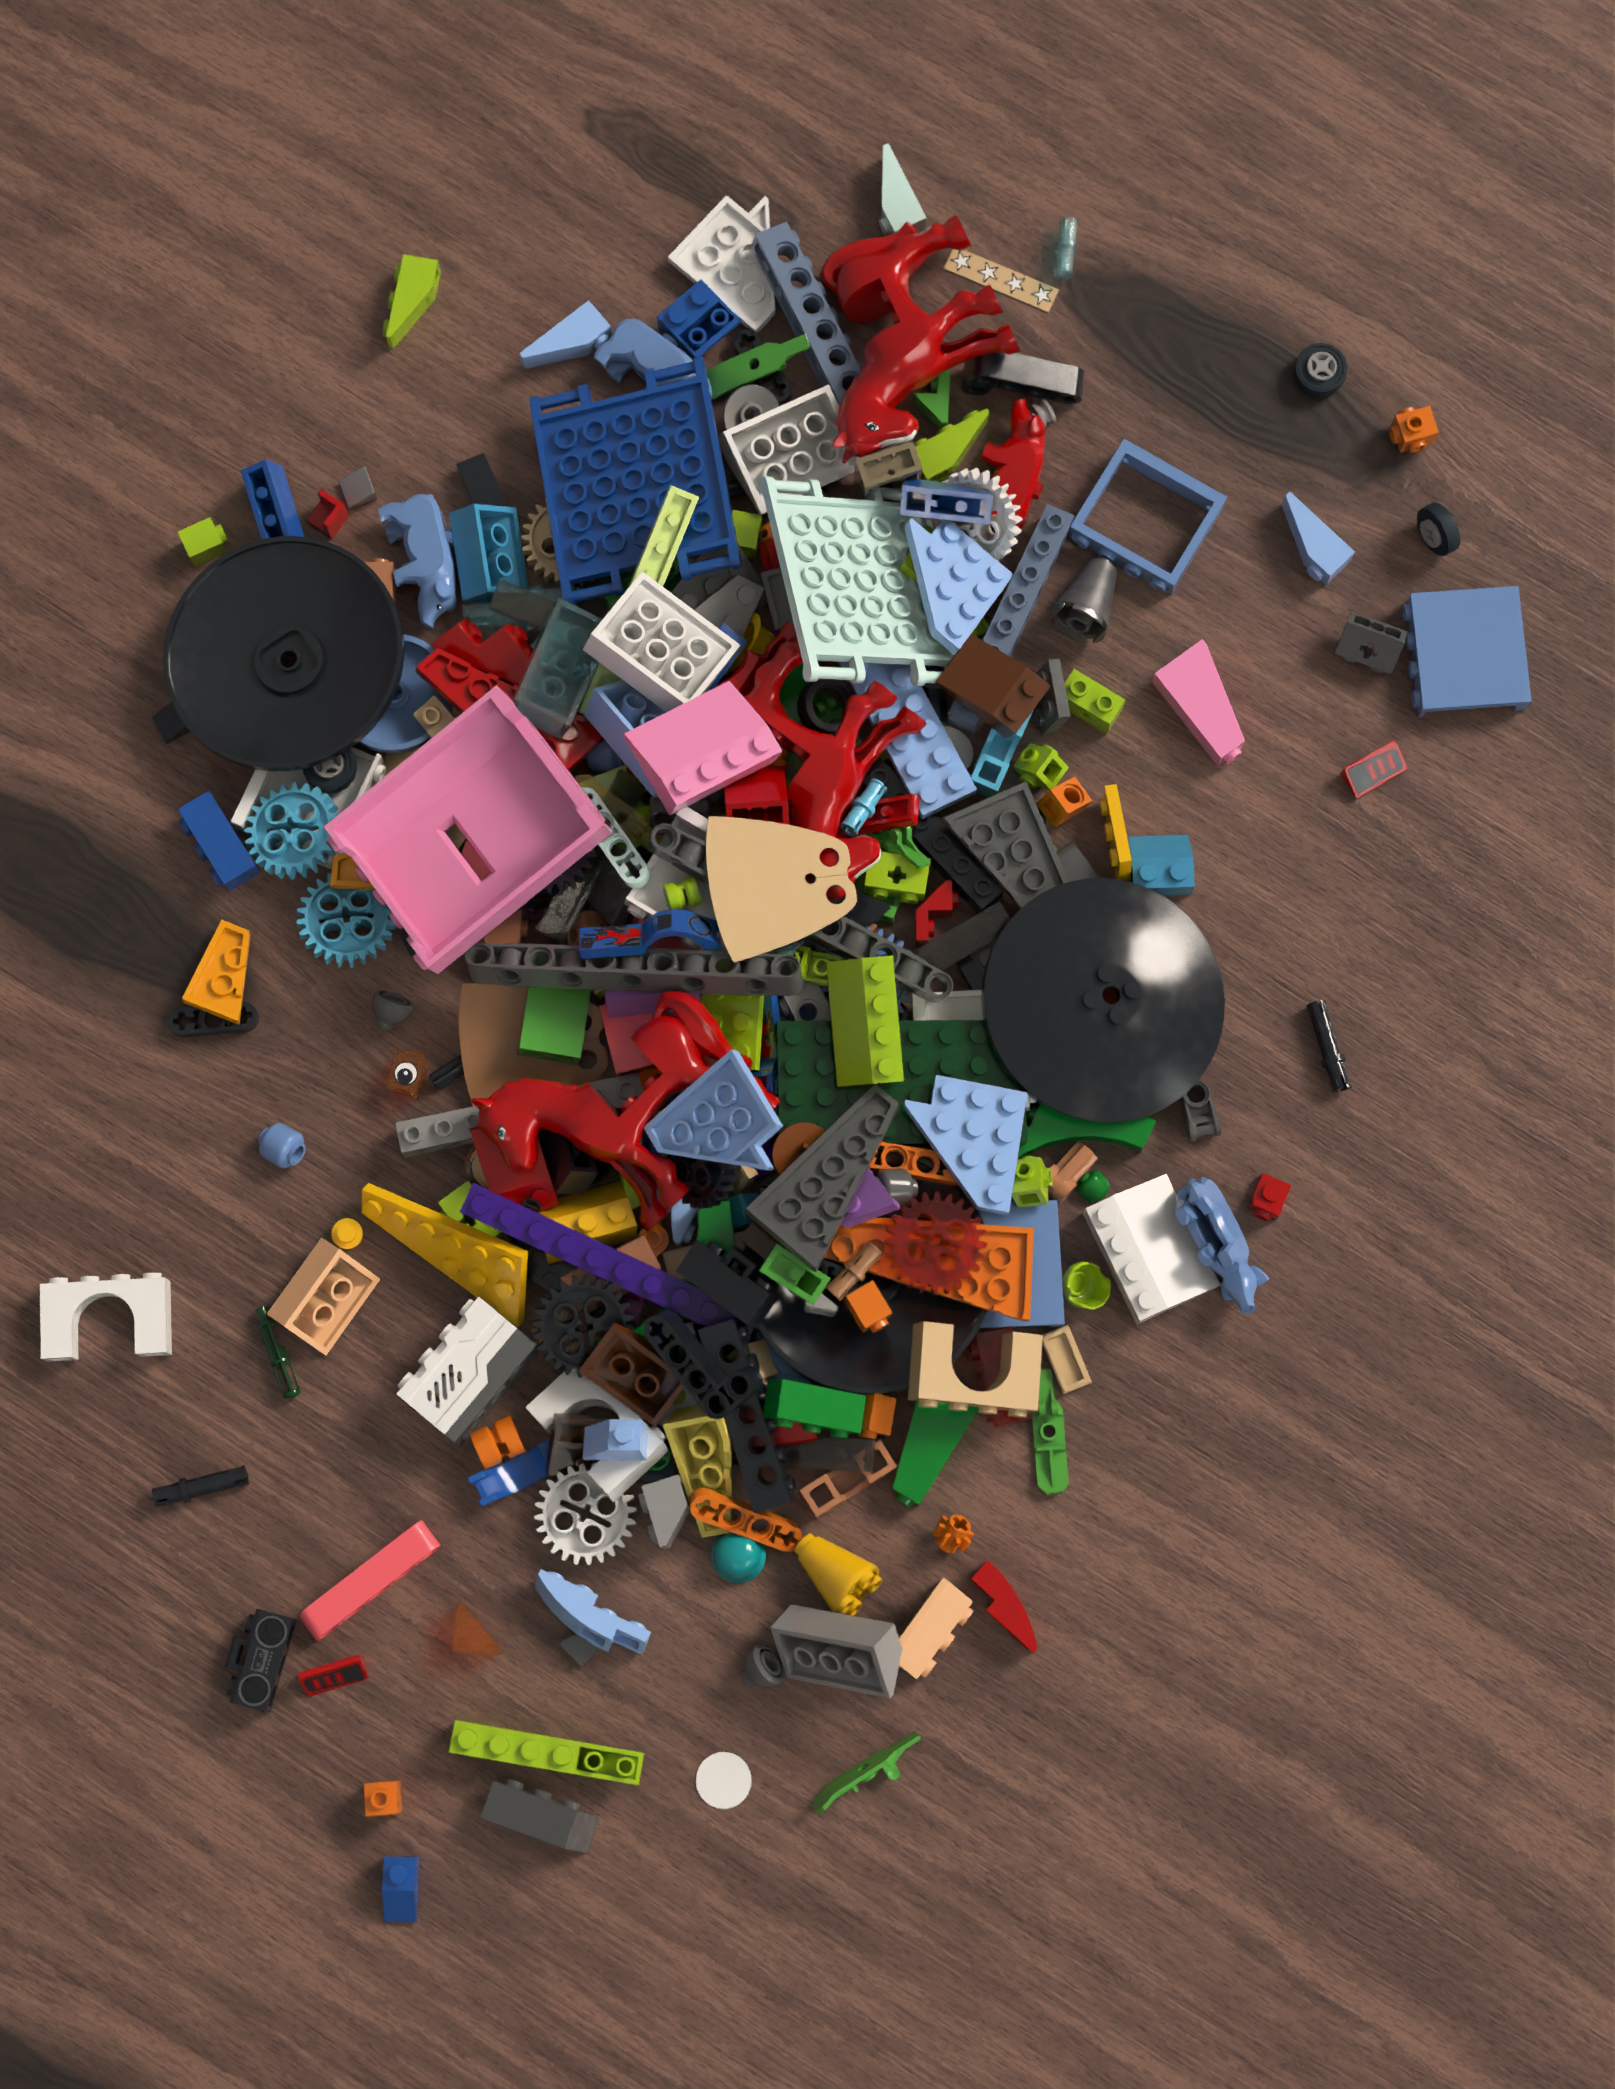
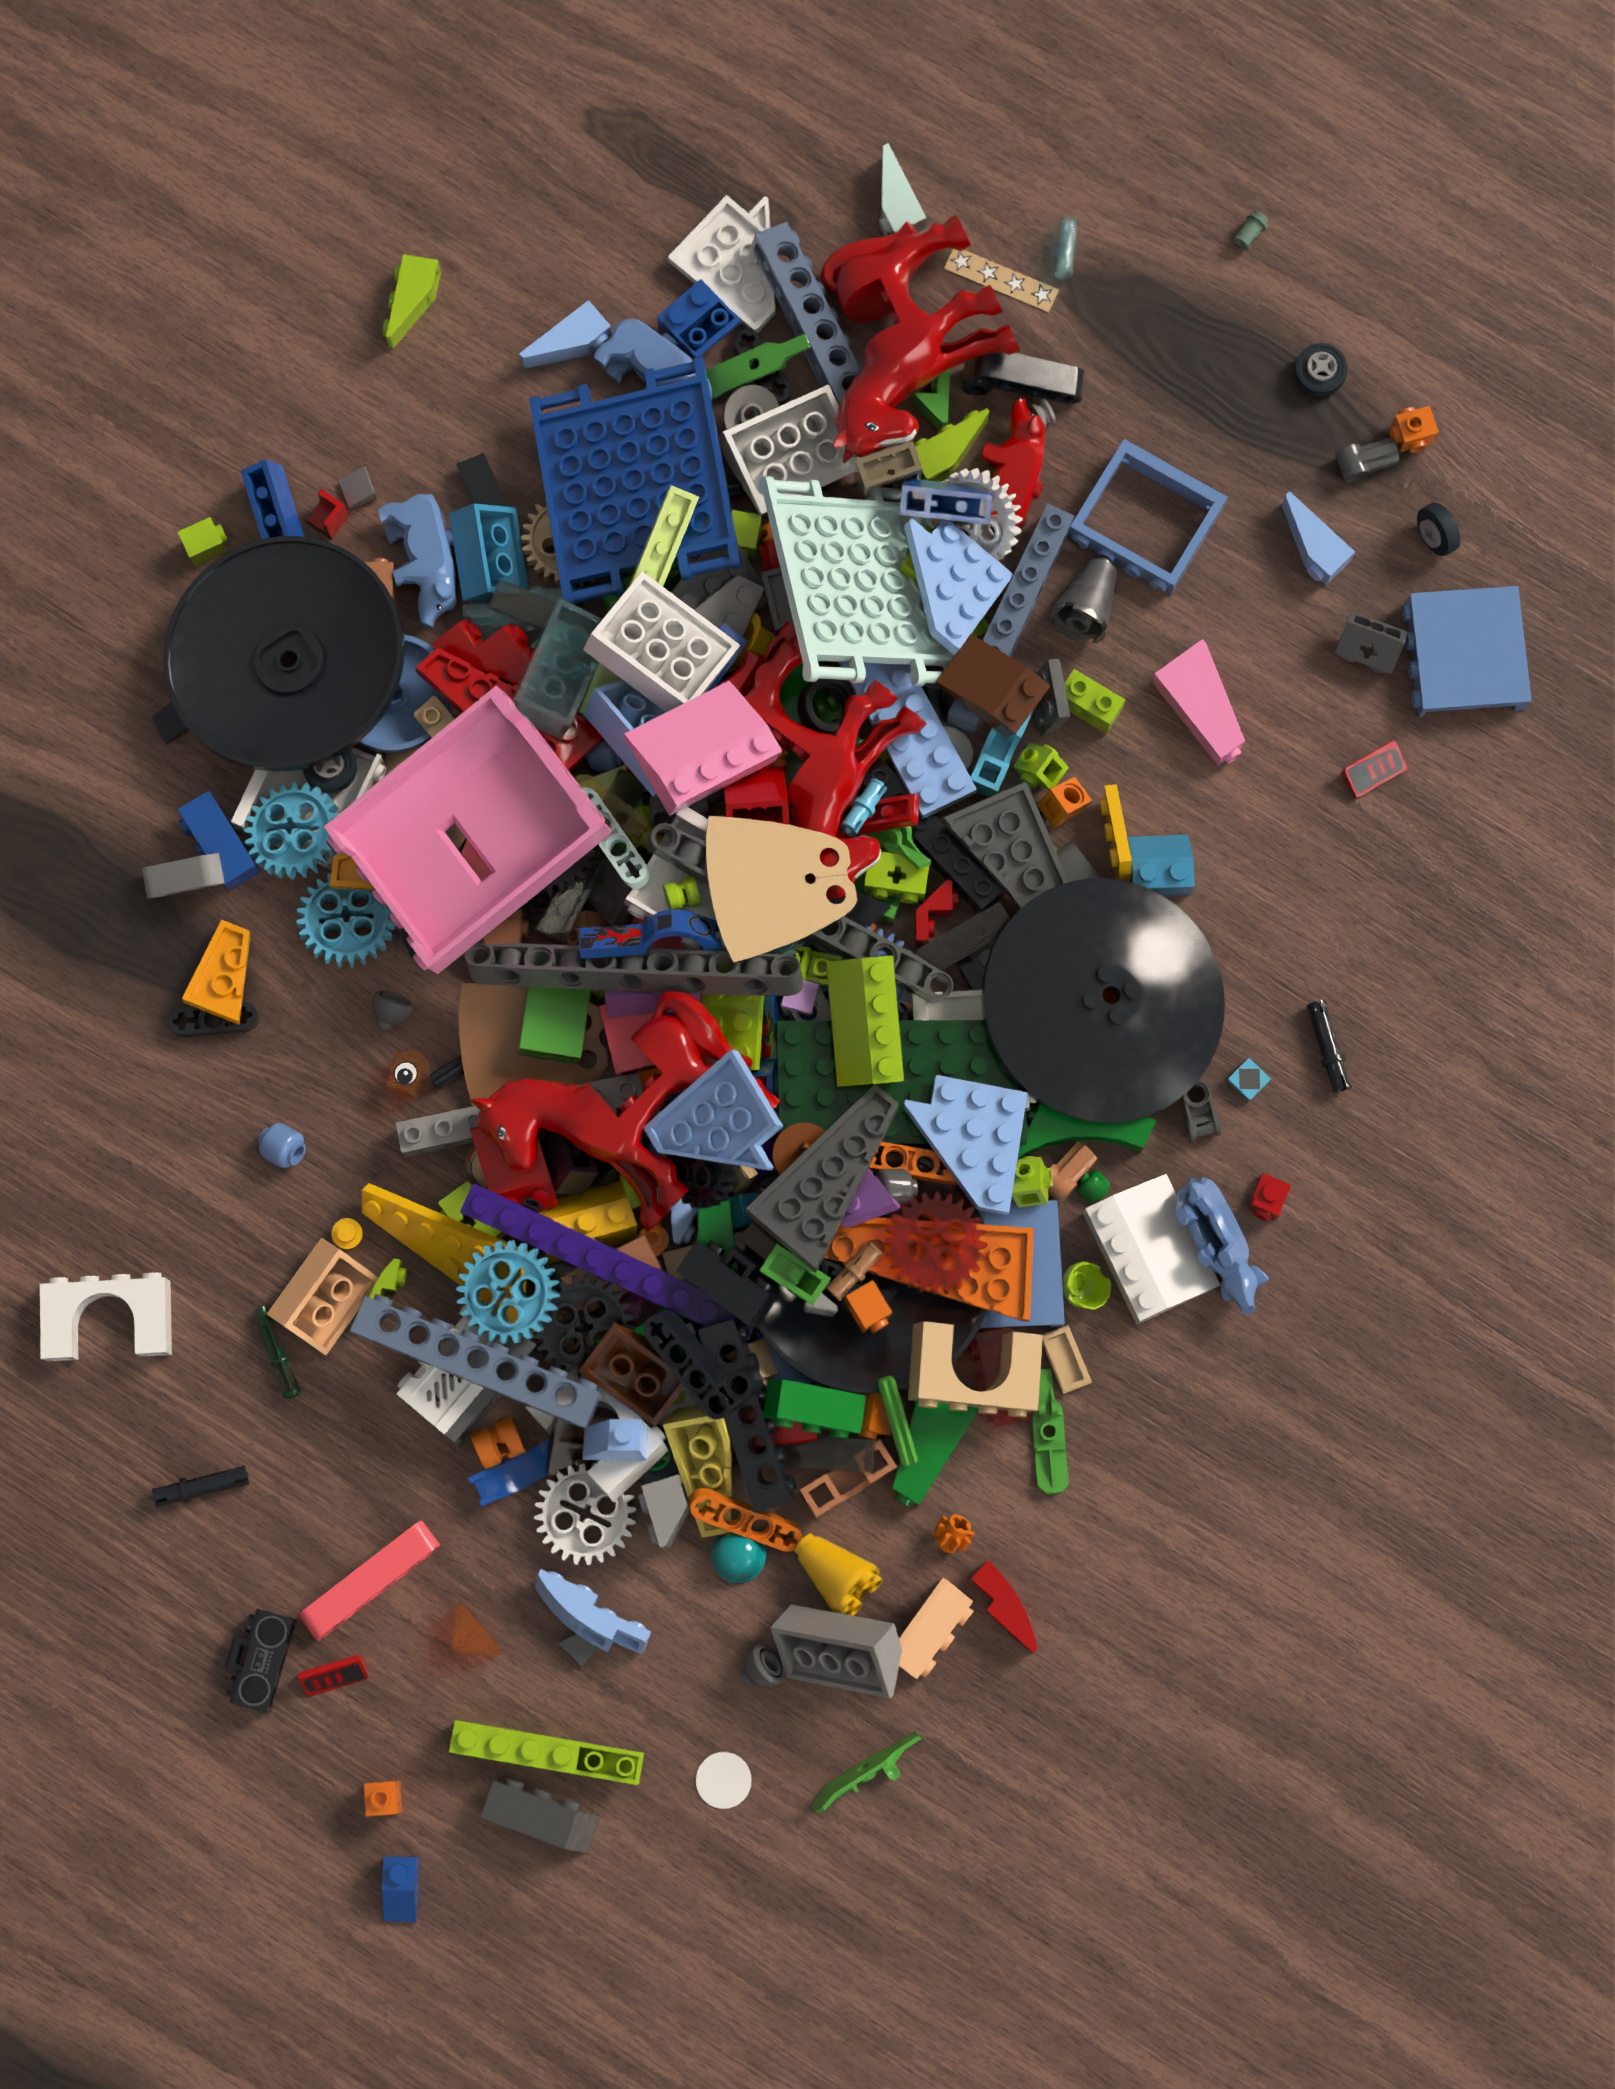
none -> light grey beam [142,853,225,899]
none -> sand blue brick [350,1294,602,1430]
none -> lime slope [369,1258,407,1299]
none -> medium azure gear [456,1240,560,1344]
none -> lavender tile [780,980,819,1015]
none -> bright green axle [878,1376,918,1466]
none -> tile [1227,1058,1271,1102]
none -> sand green pin [1233,211,1268,250]
none -> dark grey piece [1335,438,1400,483]

